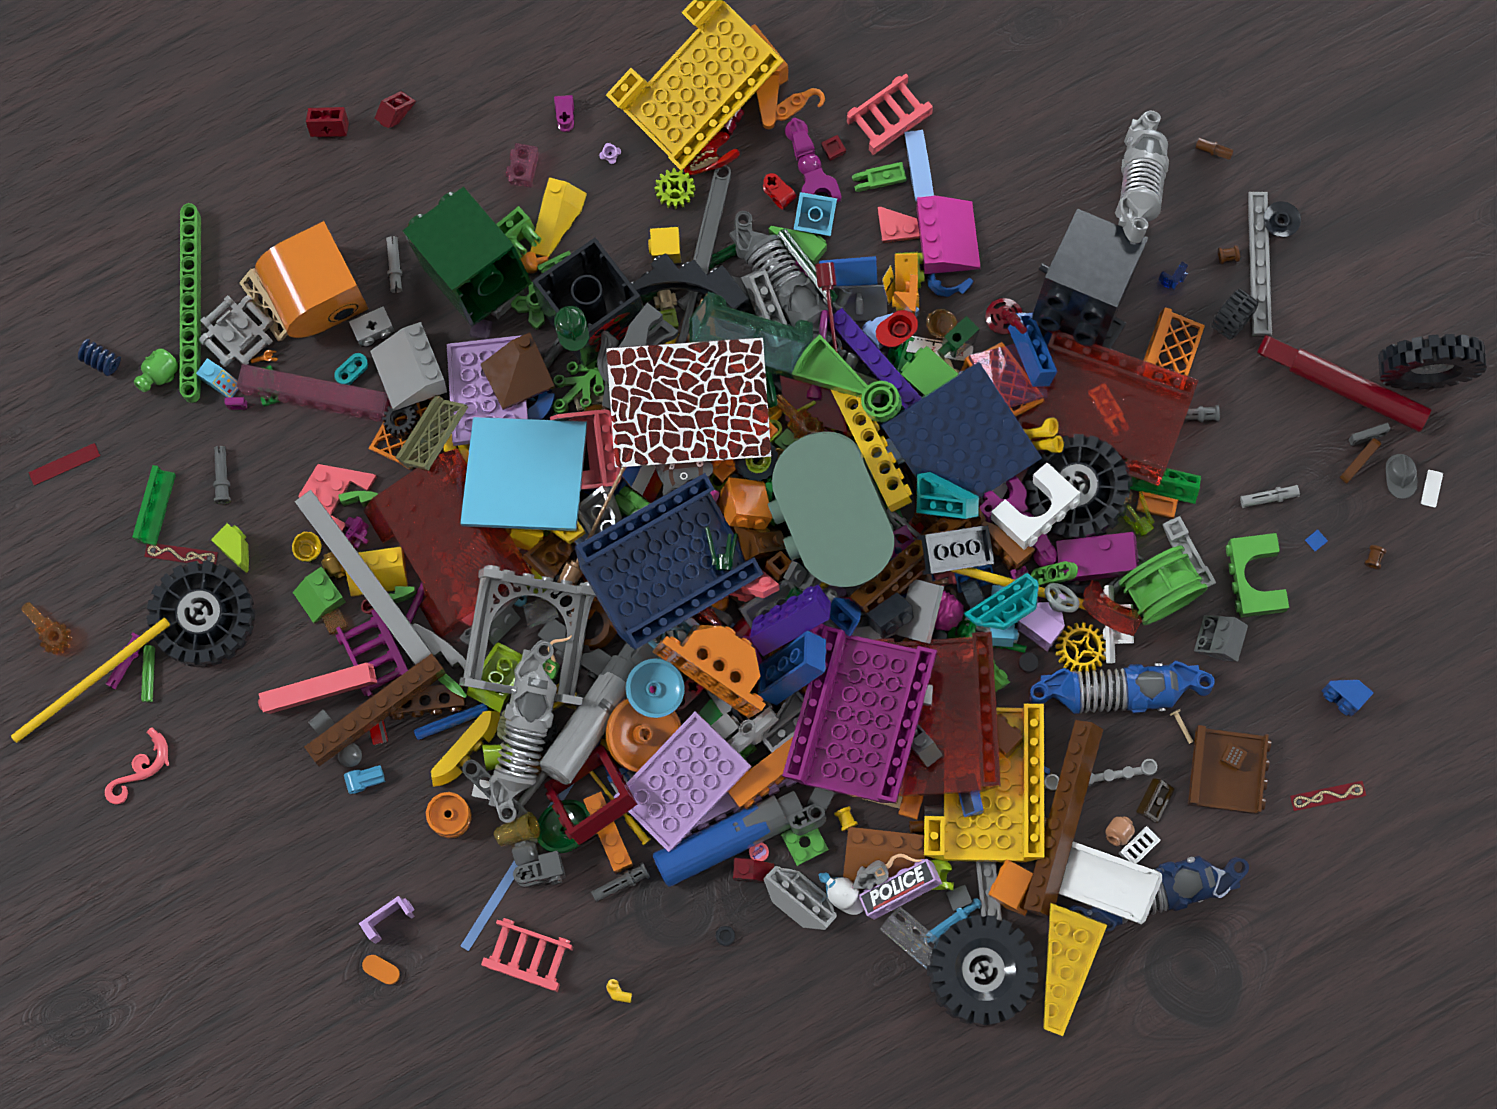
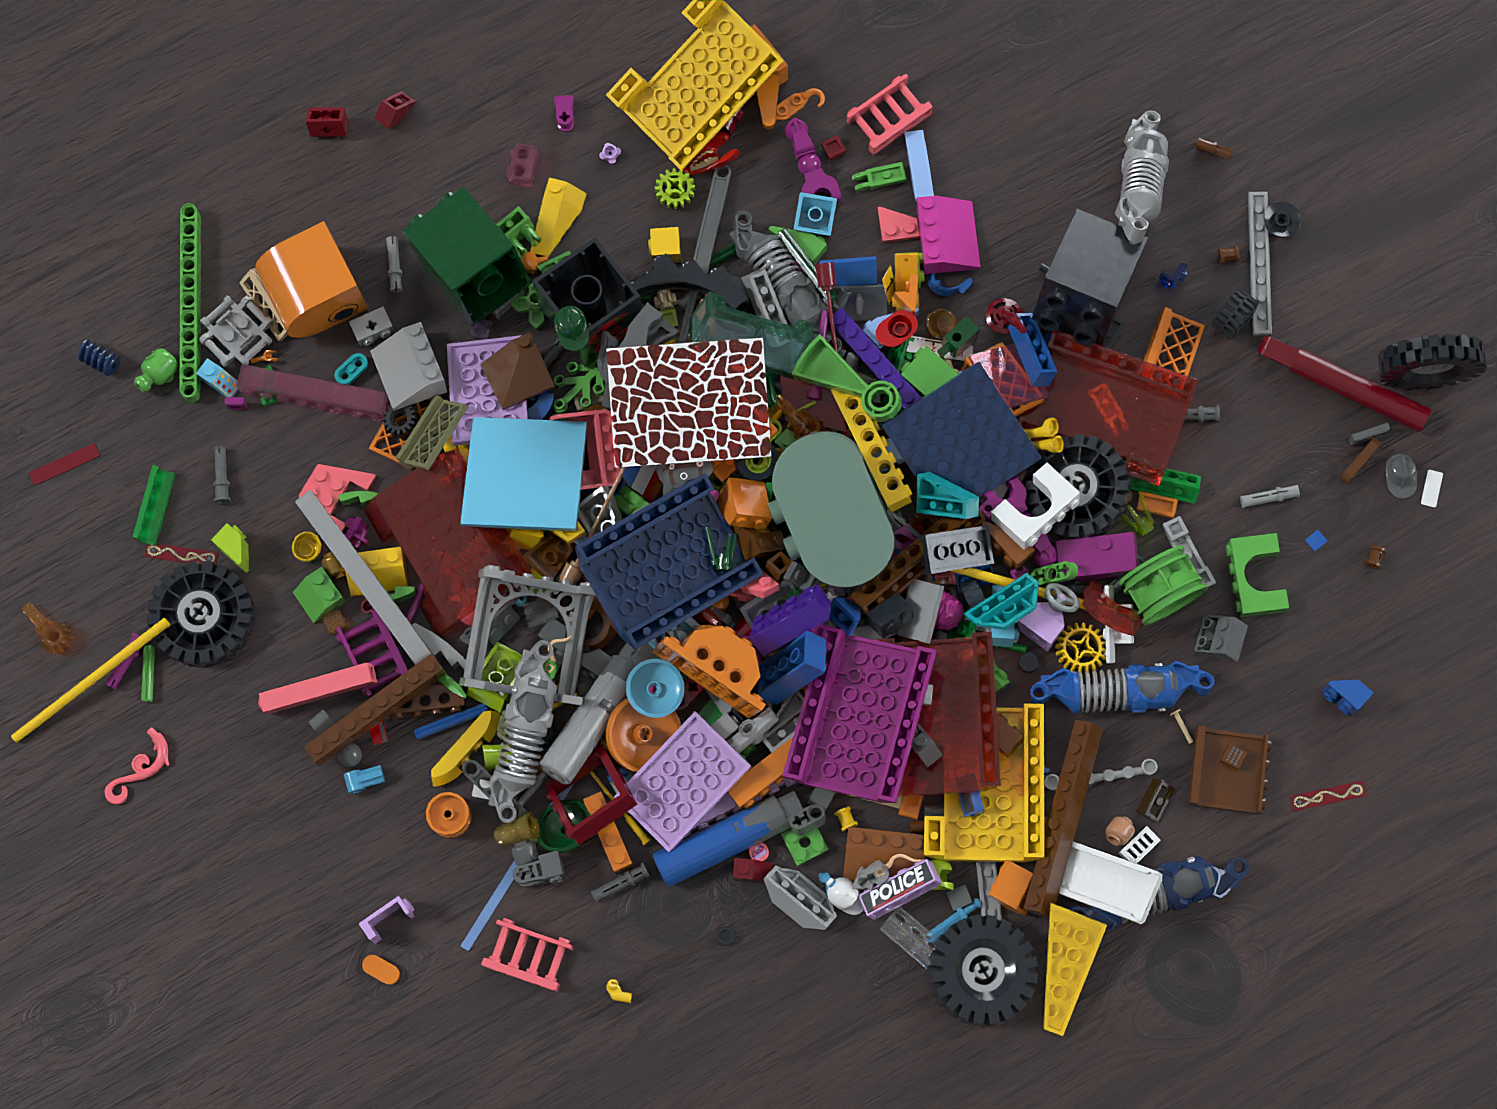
red piece [763,173,797,210] -> none

